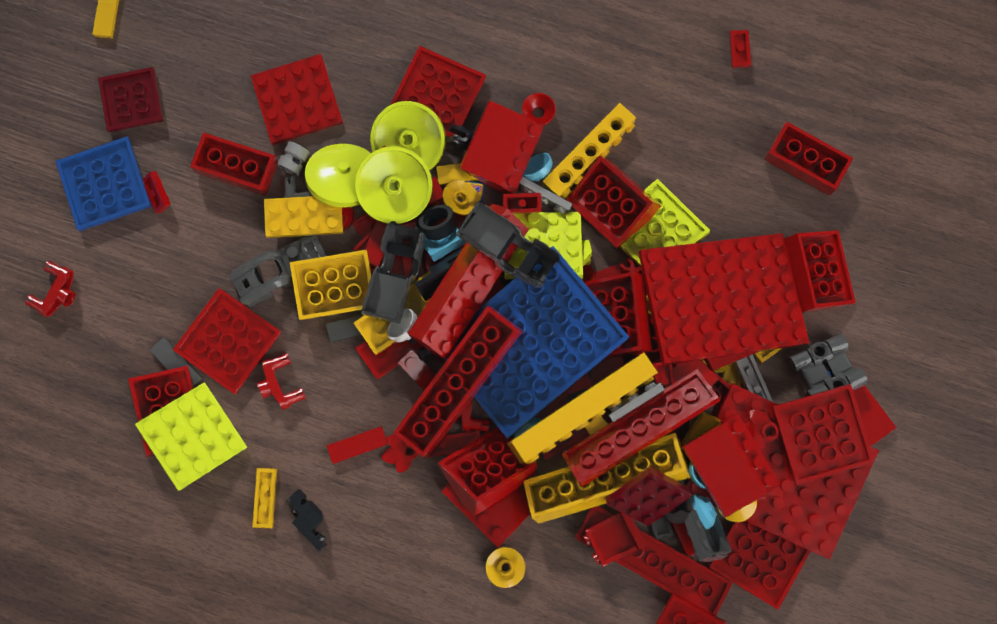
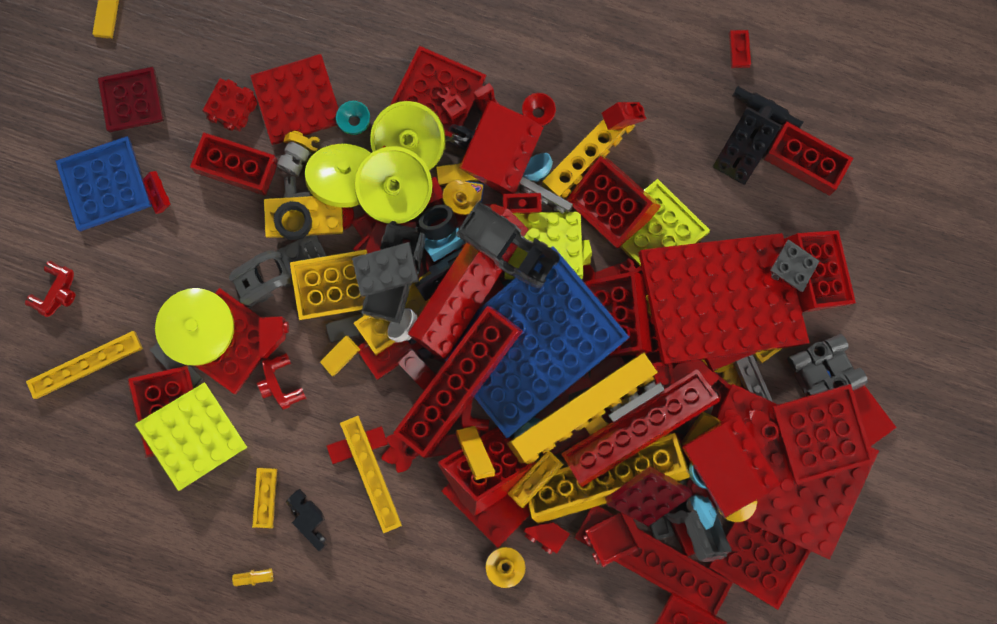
none -> yellow plate [26,331,143,399]
none -> neon yellow dish [155,288,234,366]
none -> red brick [202,78,257,132]
none -> yellow axle [232,568,273,586]
none -> red slope [259,316,289,359]
none -> black tyre [274,201,312,240]
none -> yellow plate [284,131,320,152]
none -> yellow tile [320,336,360,376]
none -> teal piece [336,101,370,135]
none -> yellow plate [340,415,402,533]
none -> dark grey plate [352,242,419,297]
none -> red plate [437,87,468,121]
none -> yellow tile [456,426,495,480]
none -> red bracket [474,83,499,113]
none -> yellow tile [507,451,564,508]
none -> red slope [523,522,570,554]
none -> red slope [601,102,646,130]
none -> black plate [713,86,804,185]
none -> dark grey hinge [770,239,819,292]

